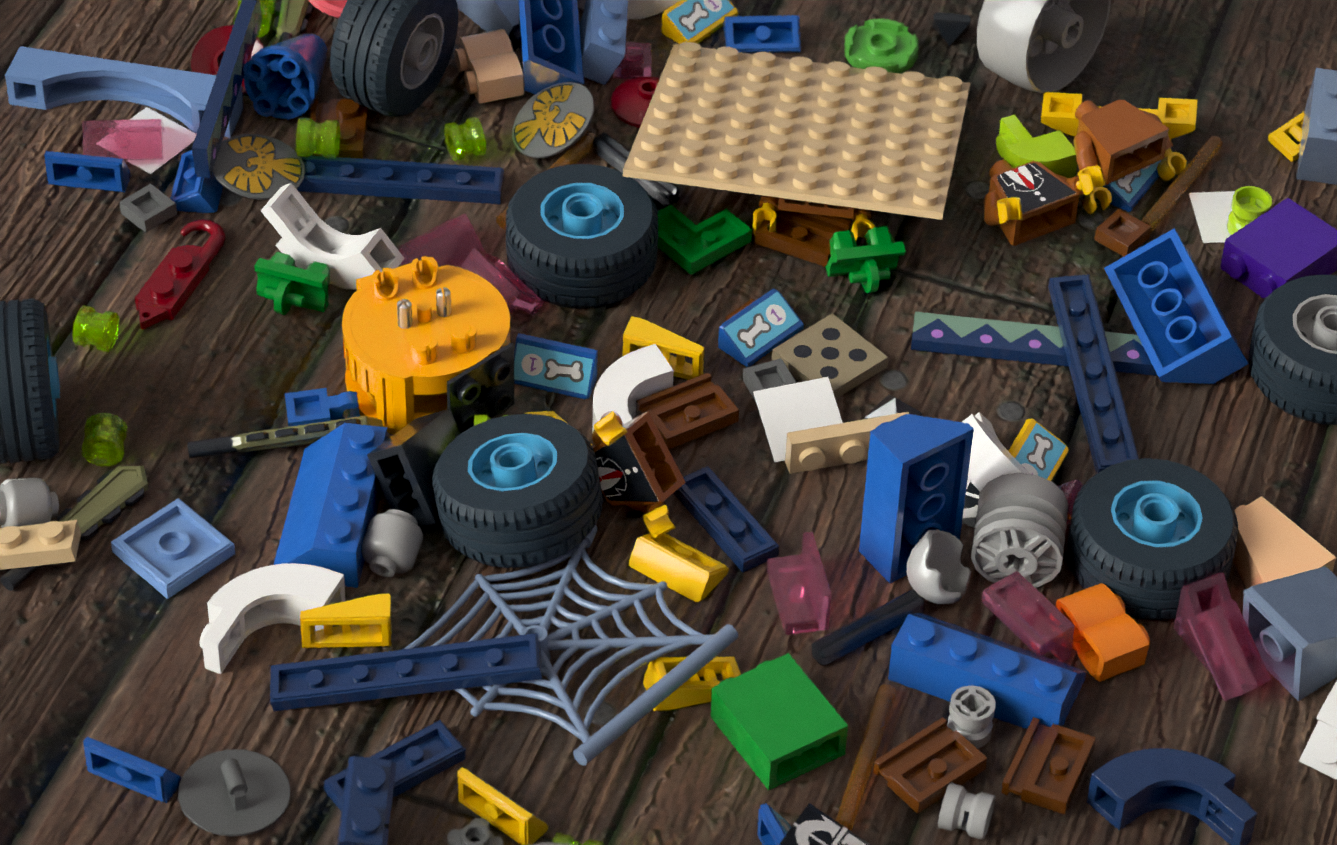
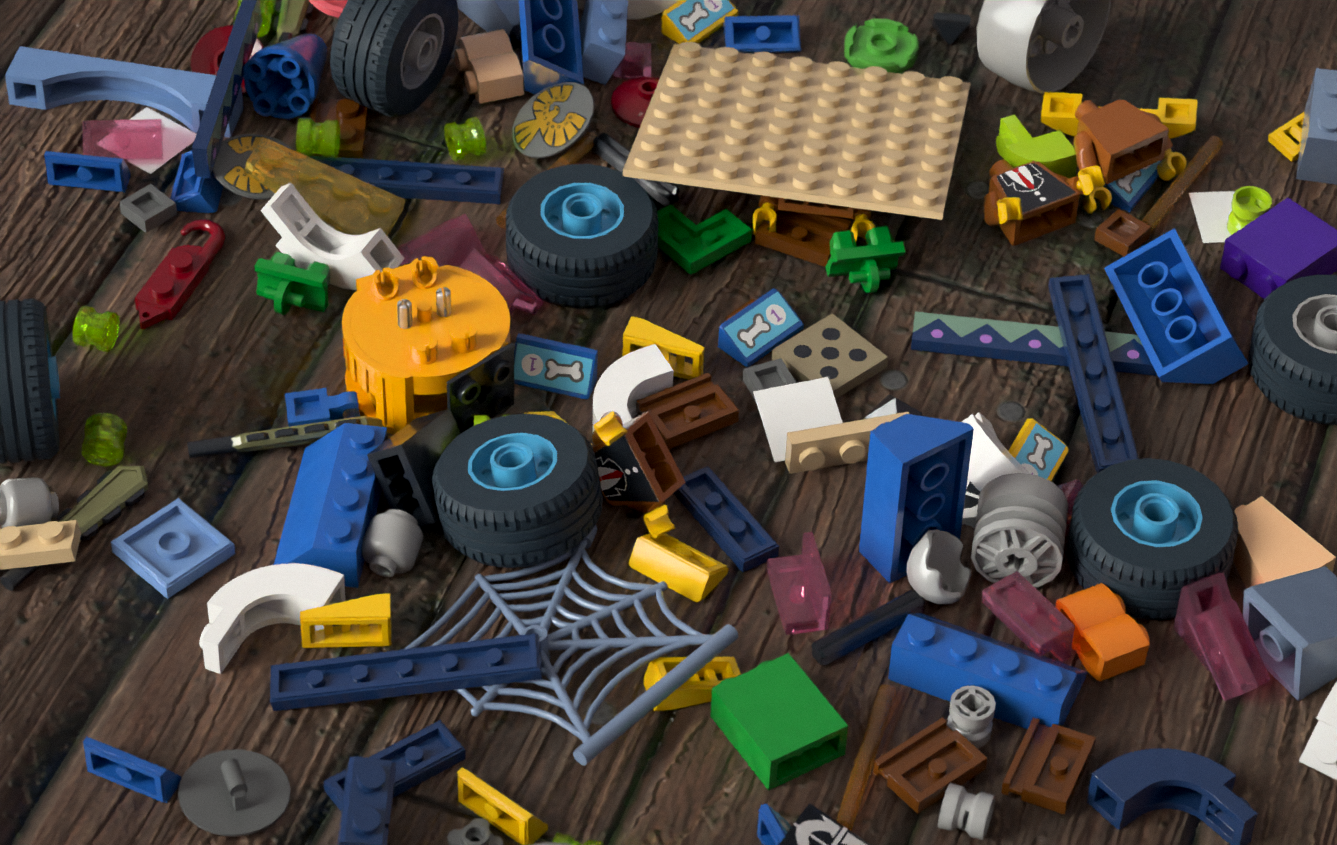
none -> clear yellow wing [244,137,406,235]

